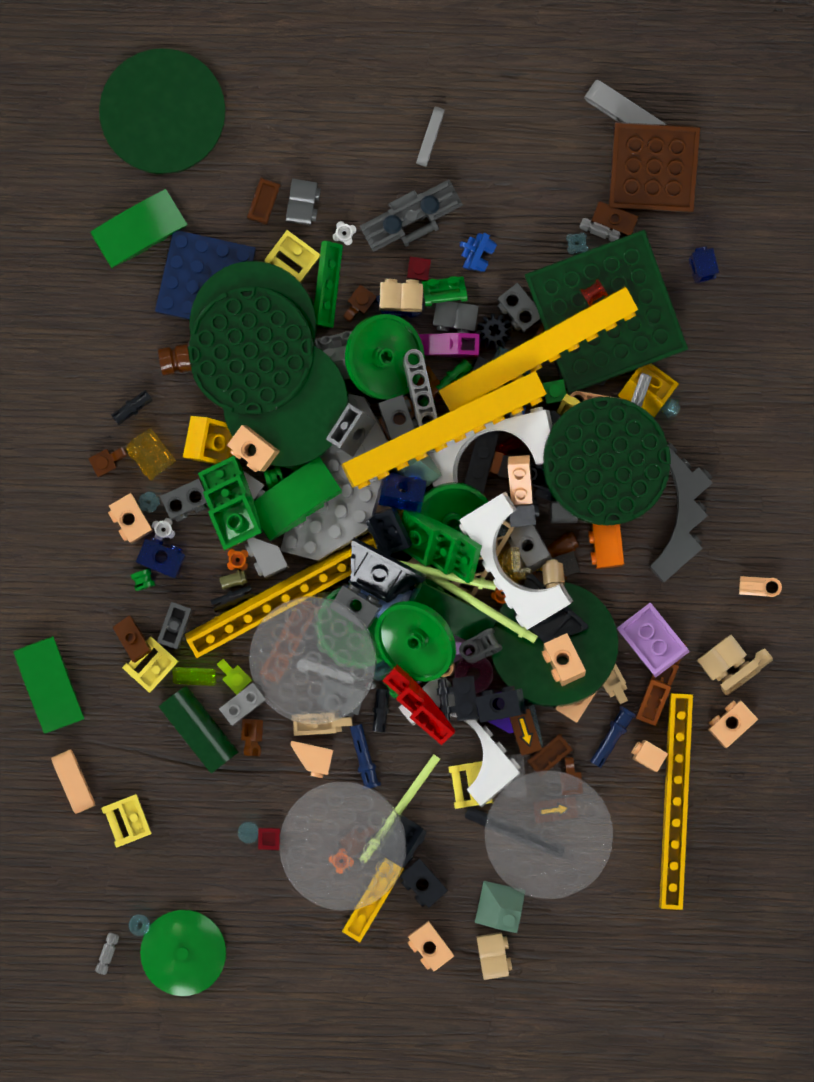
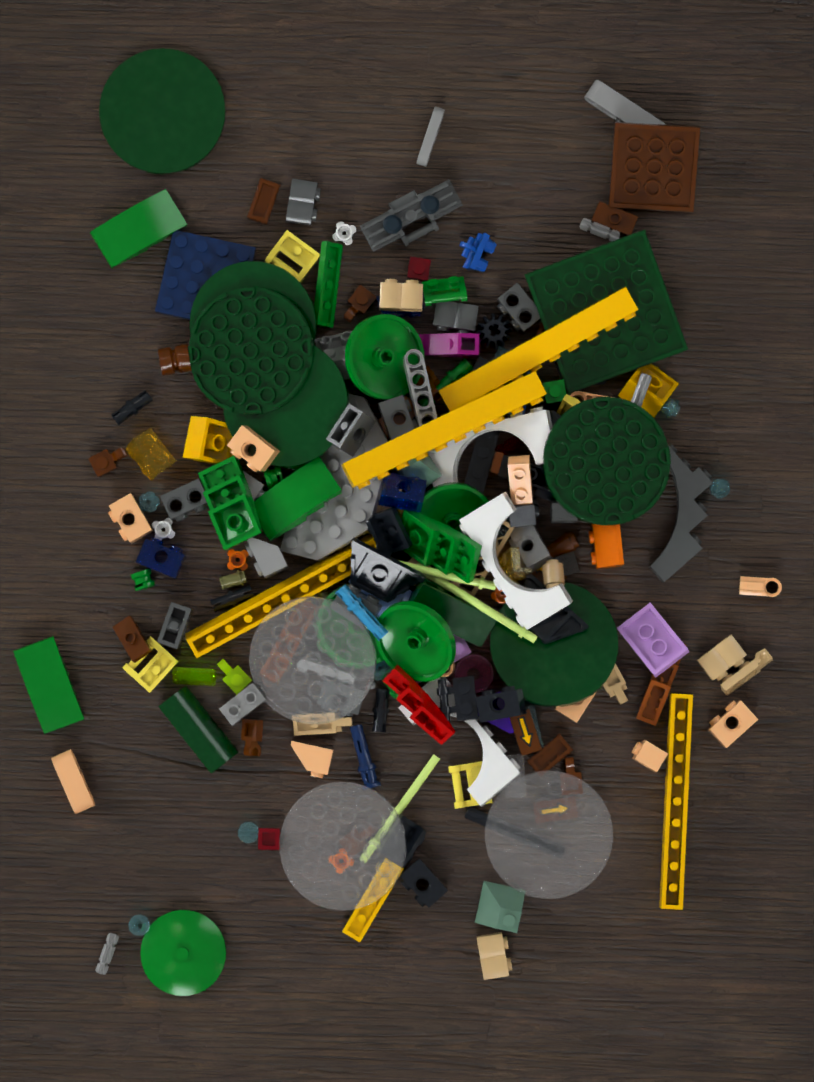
light yellow plate [101,794,152,848] -> none
light nougat brick [407,920,454,971] -> none
dark grey piece [459,628,503,663] -> none
light nougat brick [542,633,586,686] -> none
clear light blue plate [566,232,588,254] -> none
clear red bush [580,279,608,306] -> none
dark blue pin [590,706,637,768] -> none
clear blue brick [689,246,719,284] -> none
none -> dark azure pin [335,584,389,641]
none -> clear light blue plate [710,479,730,499]

